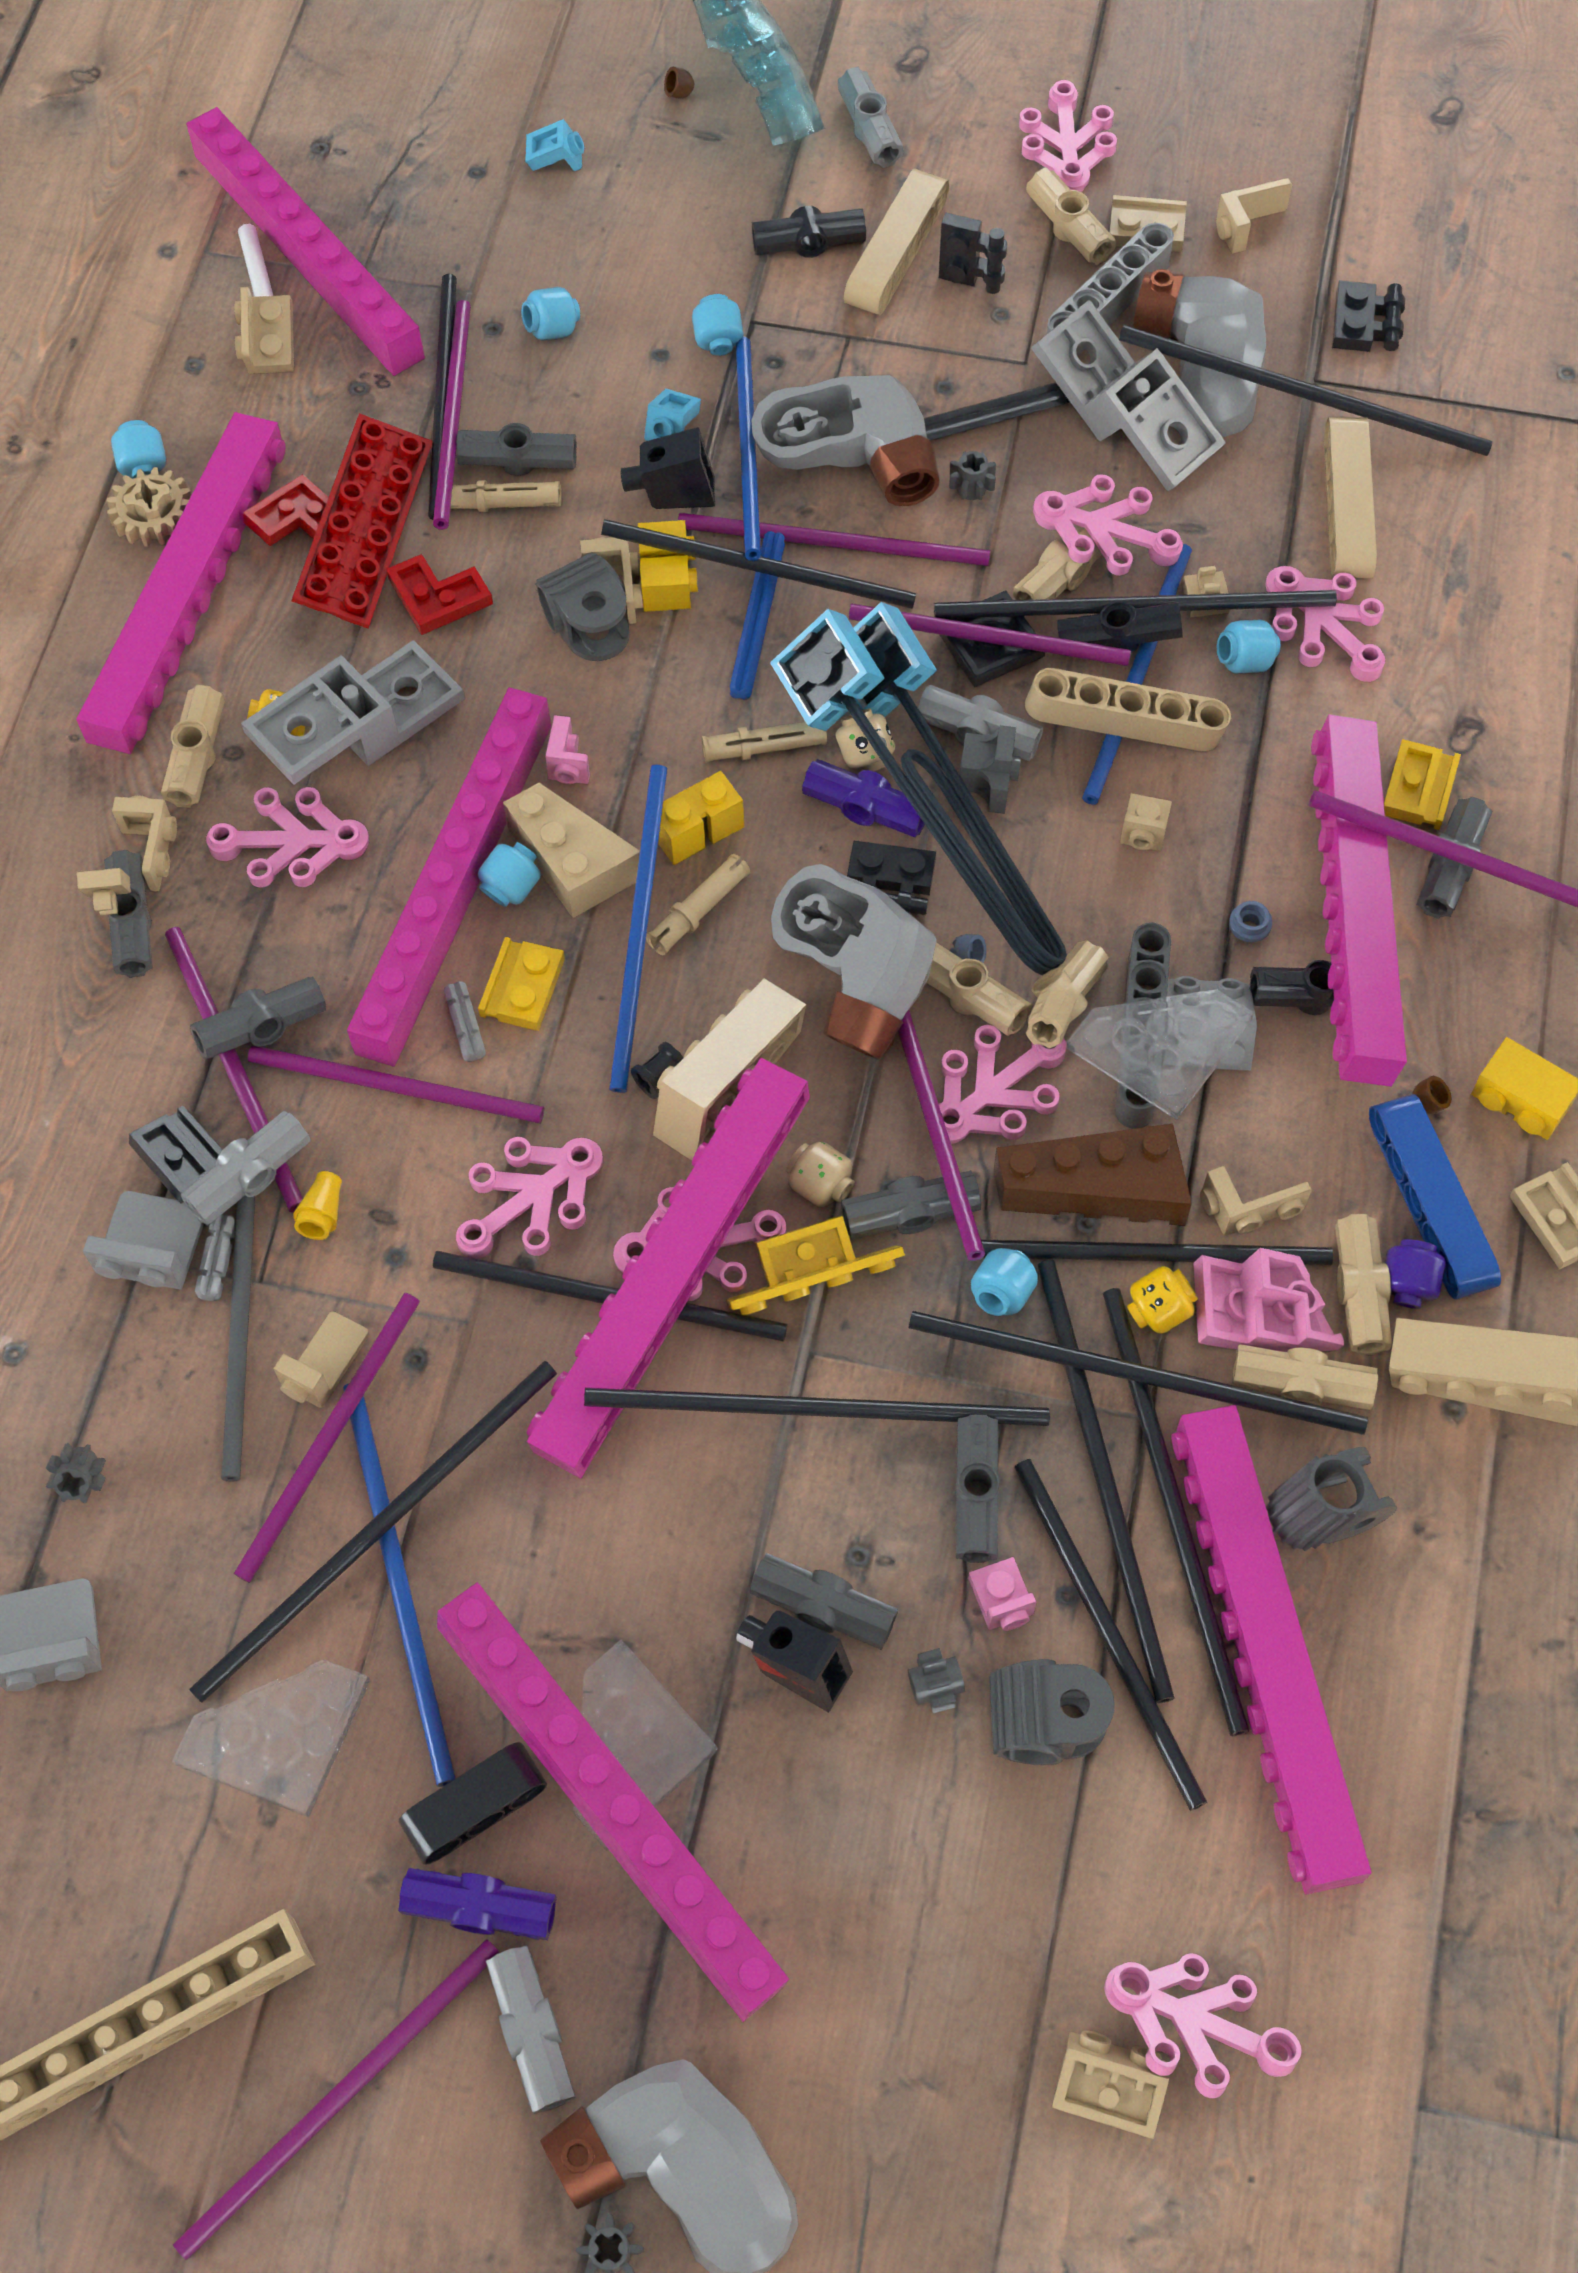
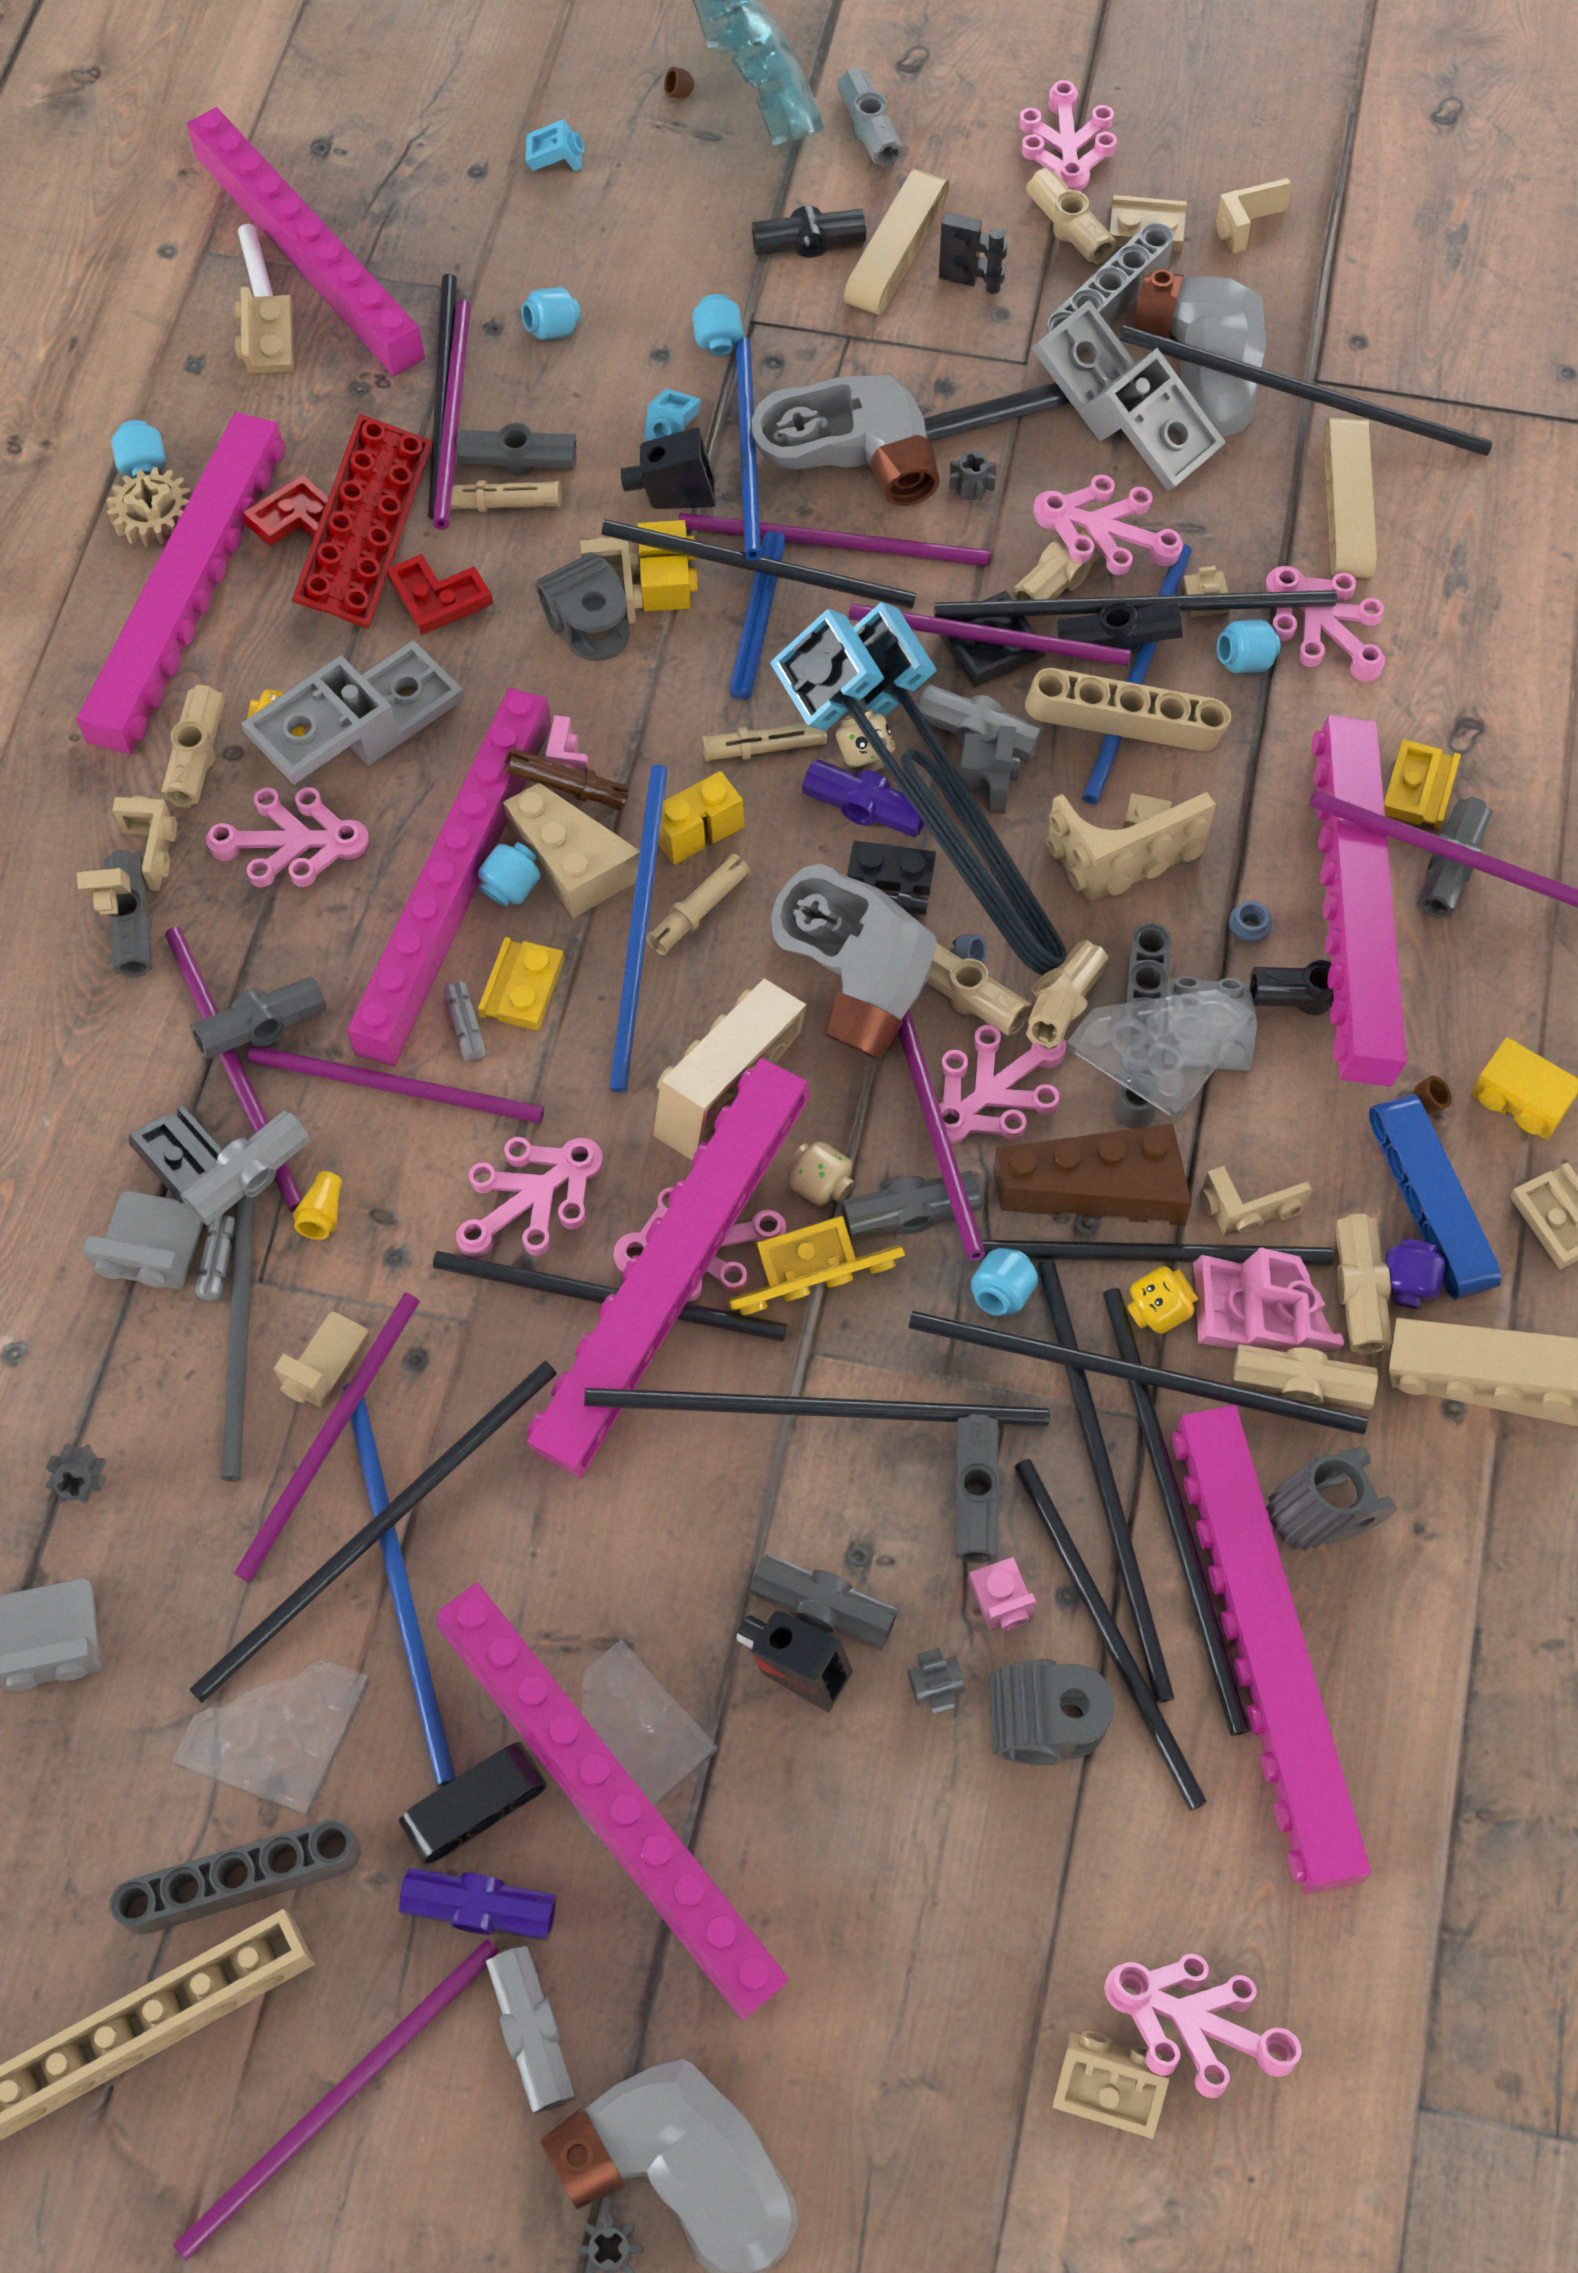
black bush [631,1042,684,1099] -> none
black plate [1332,280,1405,352] -> none
none -> dark grey beam [110,1820,361,1935]
none -> reddish brown pin [503,747,629,811]
none -> tan bracket [1046,792,1216,904]

